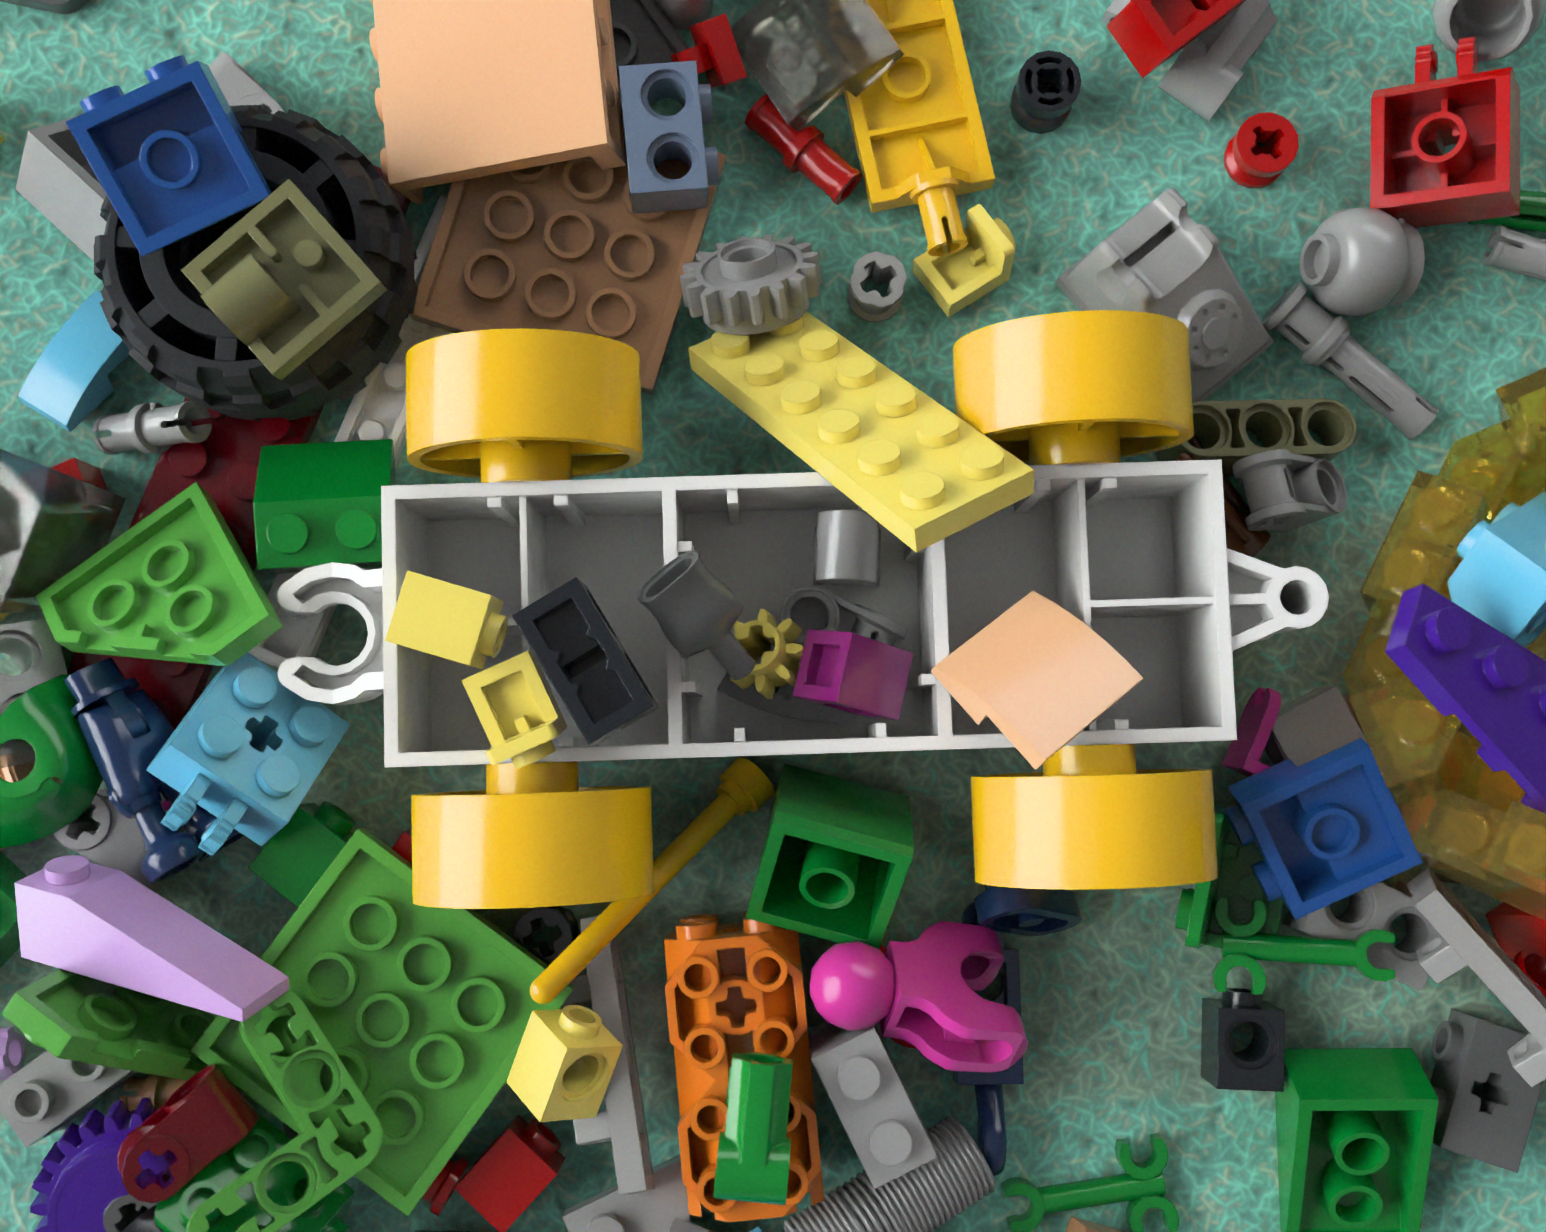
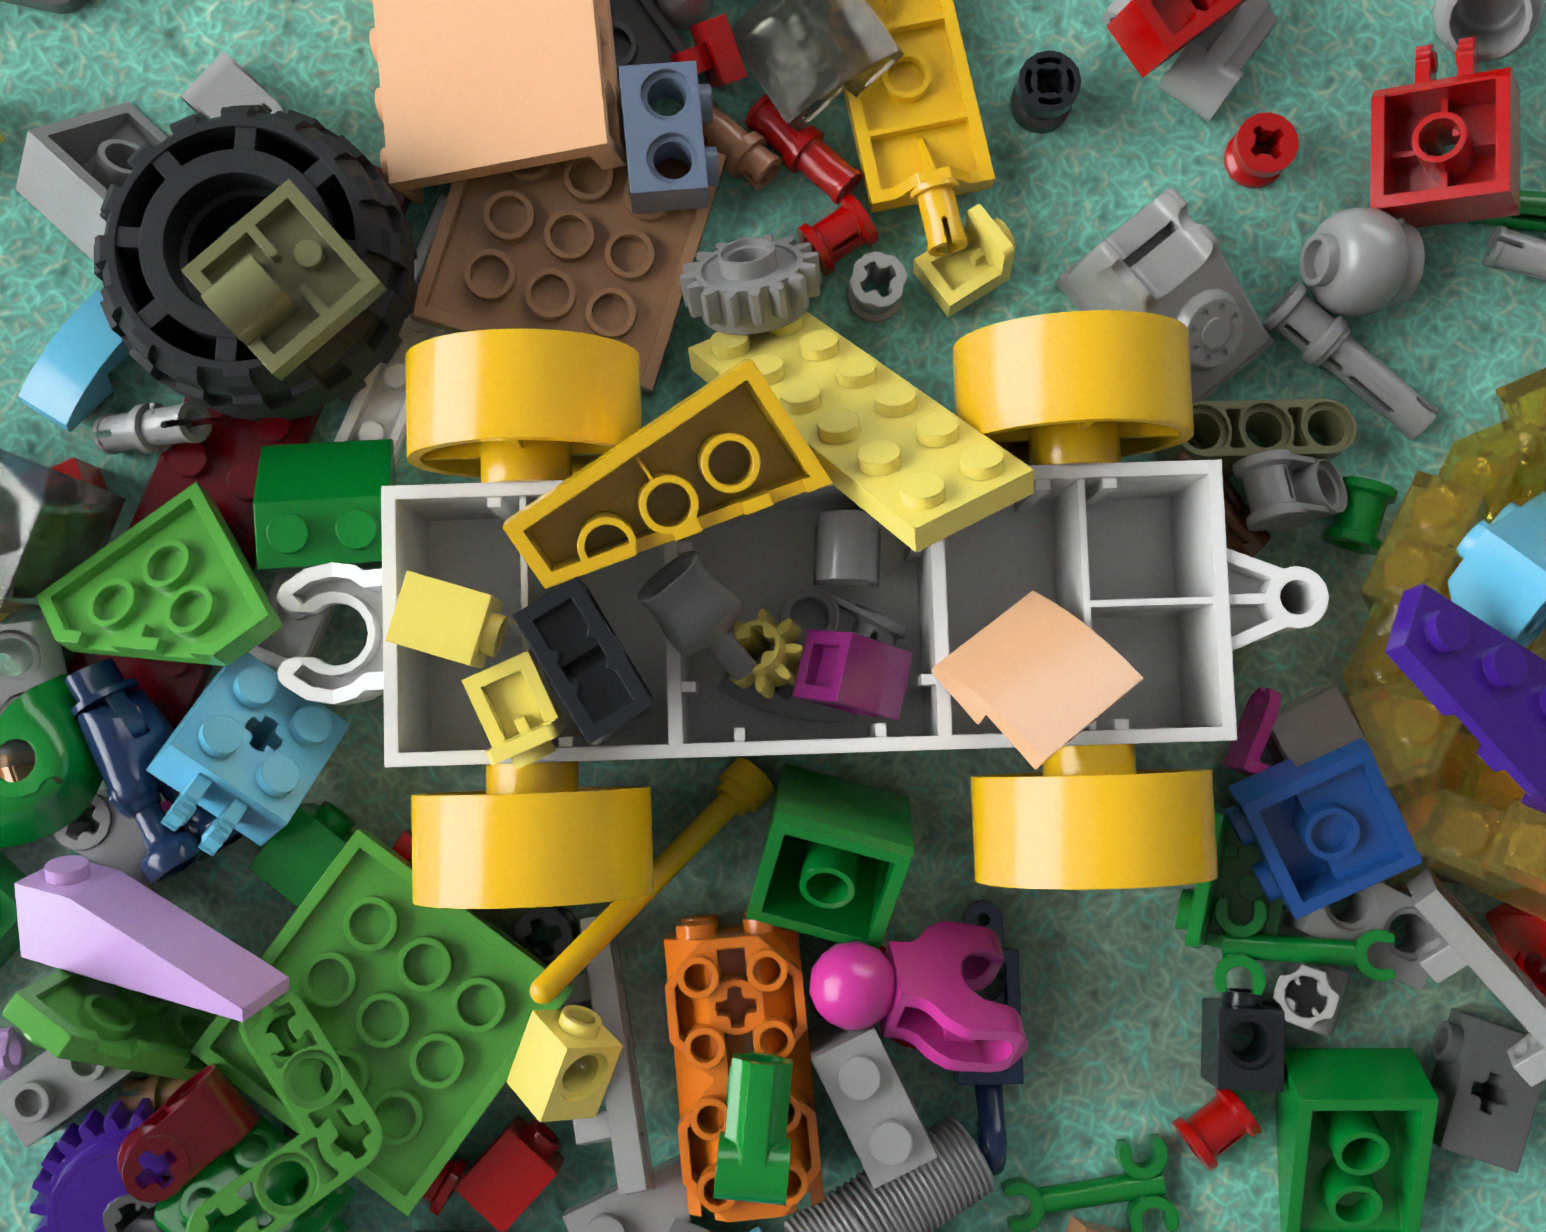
blue plate [66,55,272,257] -> none
dark blue plate [974,885,1082,936] -> none
none -> yellow wedge [502,359,833,589]
none -> nougat pin [702,100,782,191]
none -> red bush [797,194,879,276]
none -> red bush [1171,1088,1262,1172]
none -> light grey piece [1273,962,1350,1036]
none -> green bush [1322,476,1398,555]

